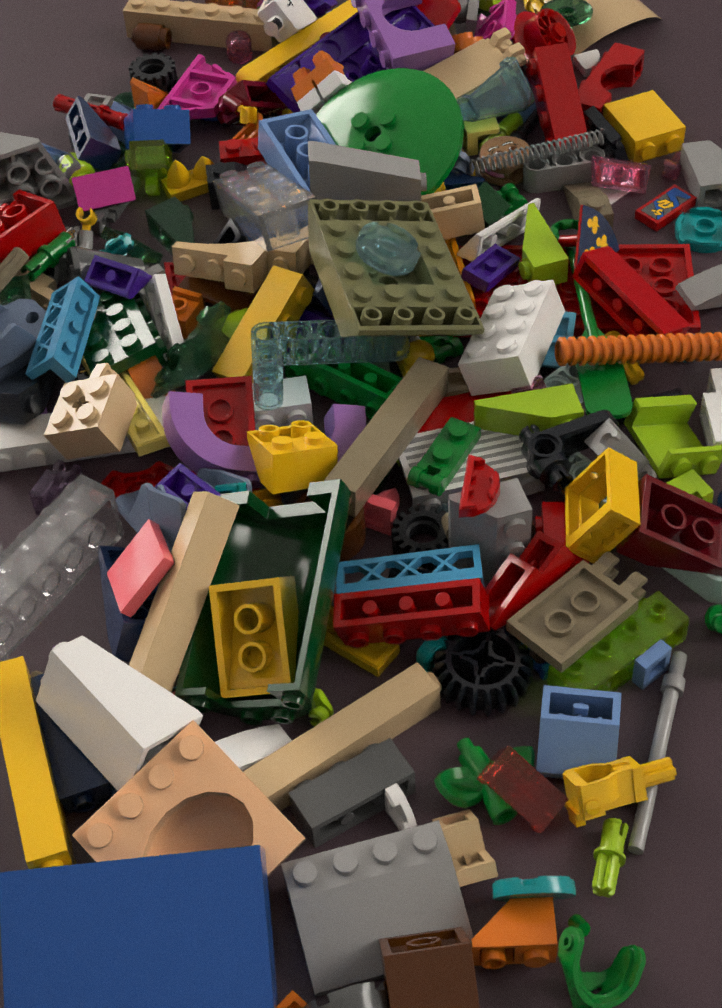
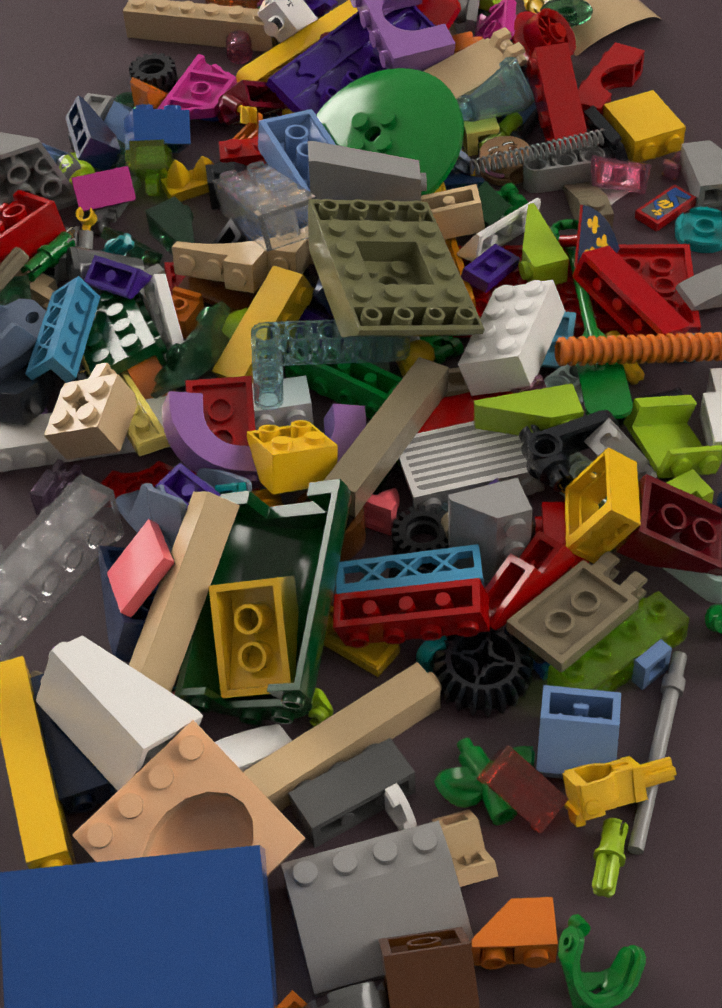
red pin [53,94,128,131] -> none
reddish brown brick [132,22,172,51] -> none
hips [291,50,352,114] -> none
clear light blue tile [356,222,420,276] -> none
green plate [407,417,481,497] -> none
red tile [459,454,500,518] -> none
teal tile [492,876,576,902] -> none
white tile [573,49,600,77] -> none

